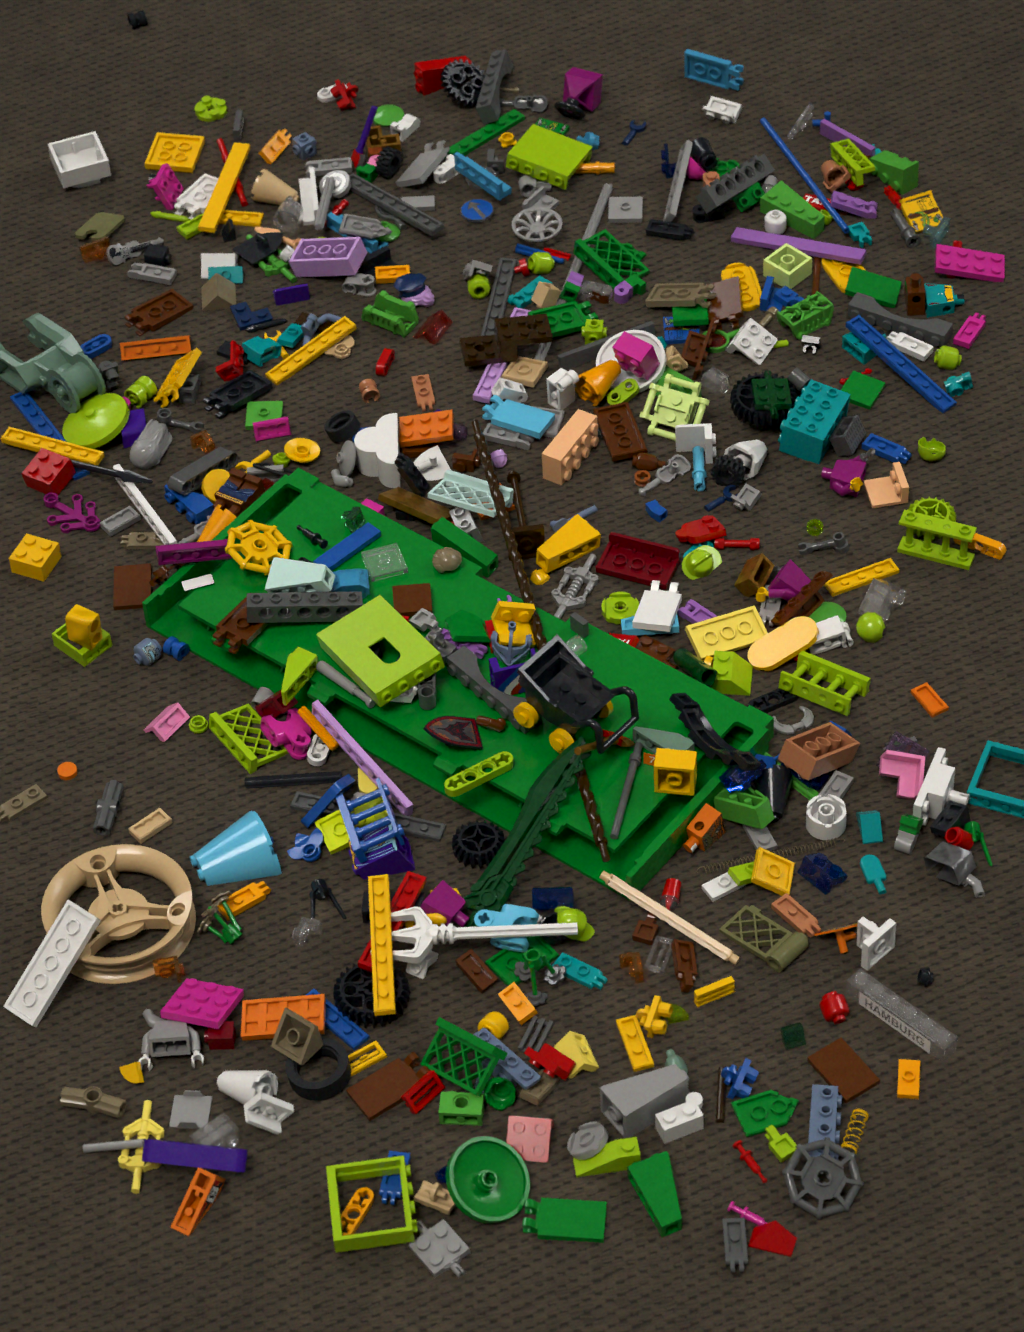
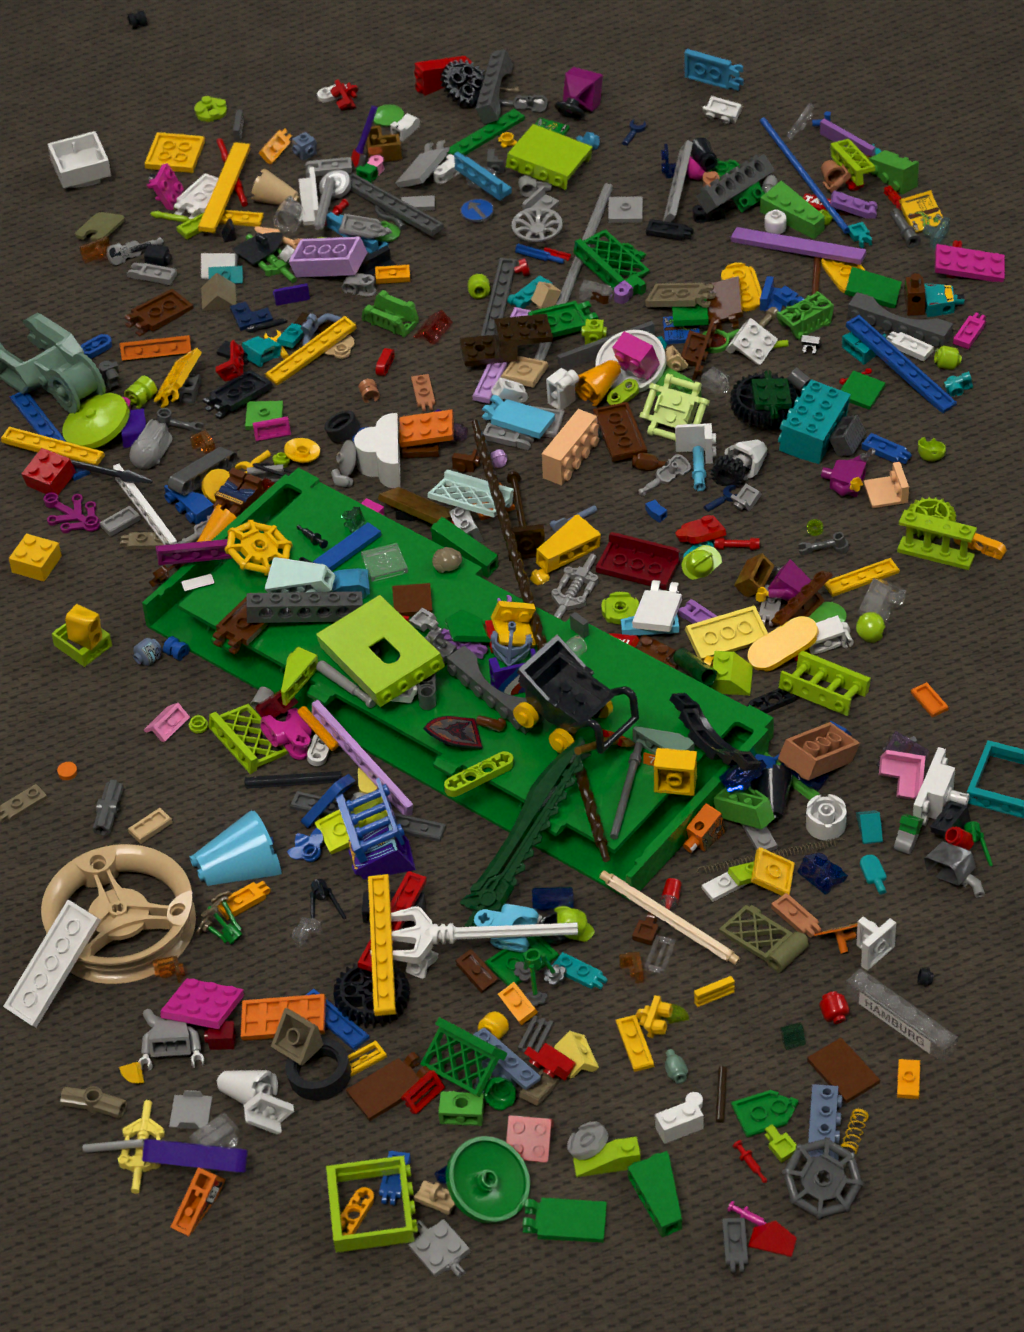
reddish brown tile [113,563,152,610] -> none
black tyre [375,146,403,179] -> none
dark blue piece [393,273,435,307] -> none
black hinge [394,453,430,497] -> none
magenta torso [405,880,470,928] -> none
white shield [414,445,451,481] -> none
black gear [452,820,506,869] -> none
light grey bracket [463,260,492,281] -> none
lime head [528,252,555,274] -> none
leg [559,271,584,302] -> none
light orange pin [574,161,615,175] -> none
light grey slope [600,1064,689,1138] -> none
dark orange bush [634,470,651,487] -> none
reddish brown hinge [671,939,698,993] -> none
blue hips [721,1058,759,1099] -> none
yellowish green brick [763,243,812,289] -> none
light grey piece [772,706,814,735] -> none
light grey plate [818,770,854,799] -> none

